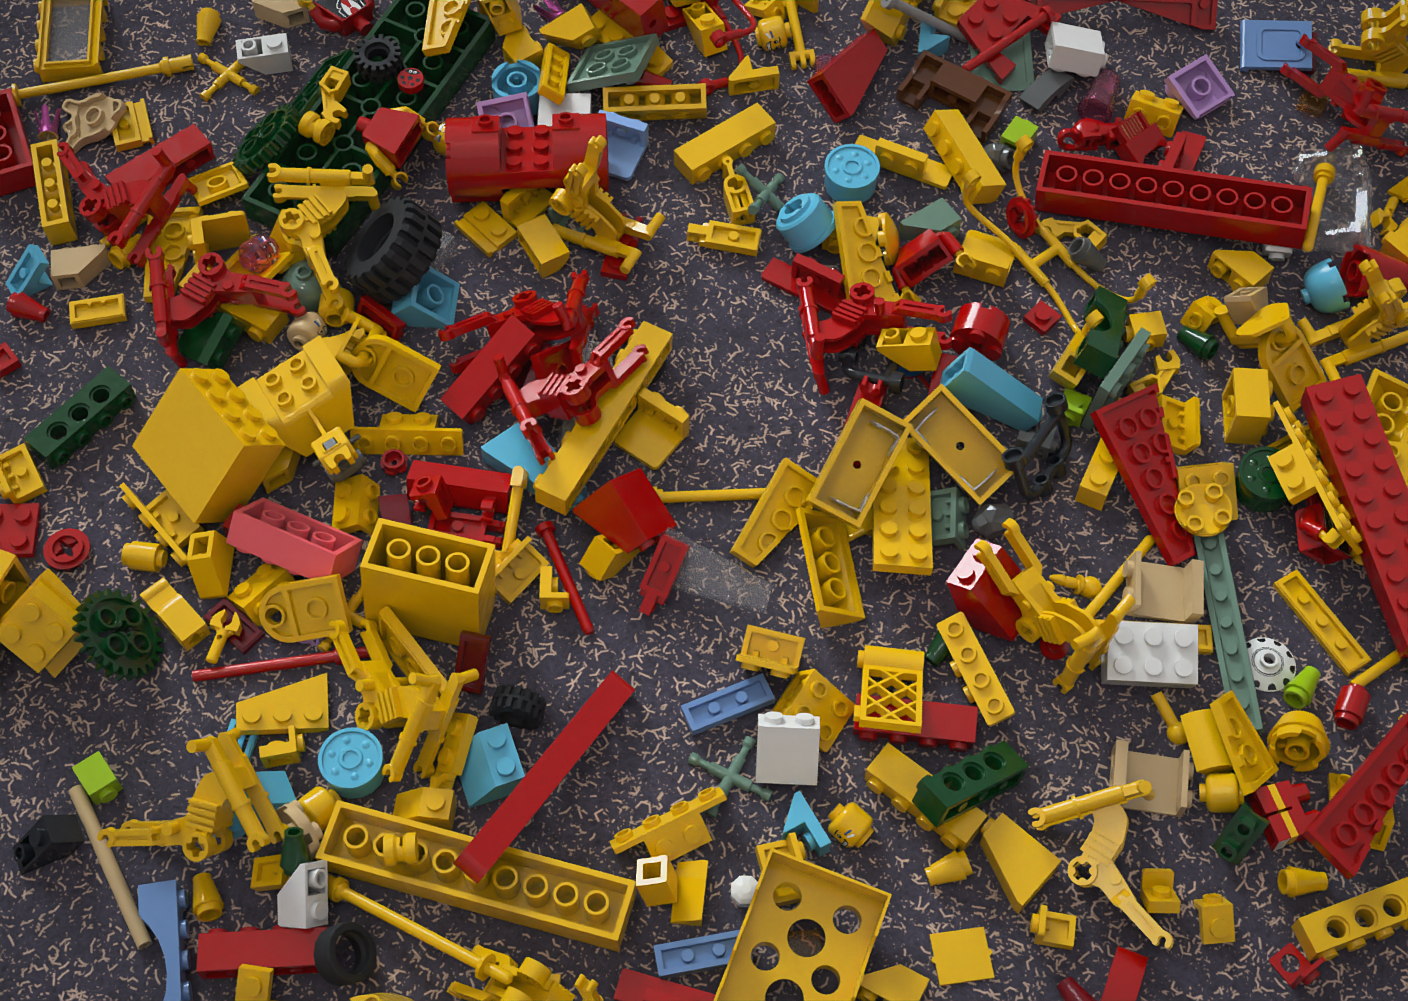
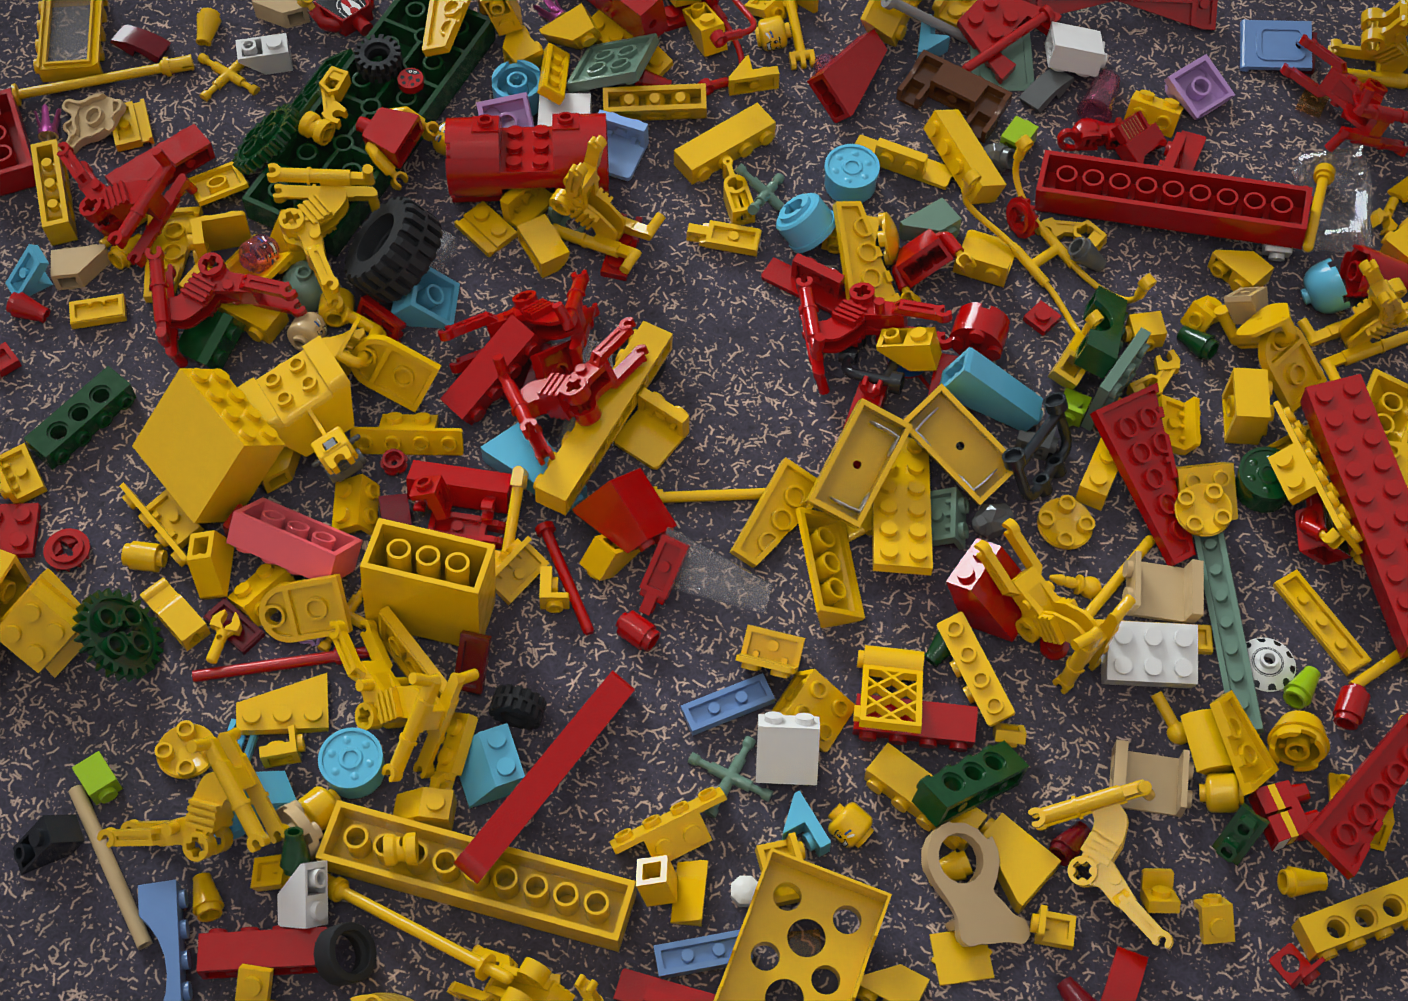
none -> dark red slope [110,25,171,64]
none -> yellow dish [154,720,214,779]
none -> red brick [615,610,661,652]
none -> tan animal [921,821,1031,947]
none -> yellow plate [993,723,1027,748]
none -> yellow dish [1037,495,1095,550]
none -> dark red cone [1048,821,1091,866]

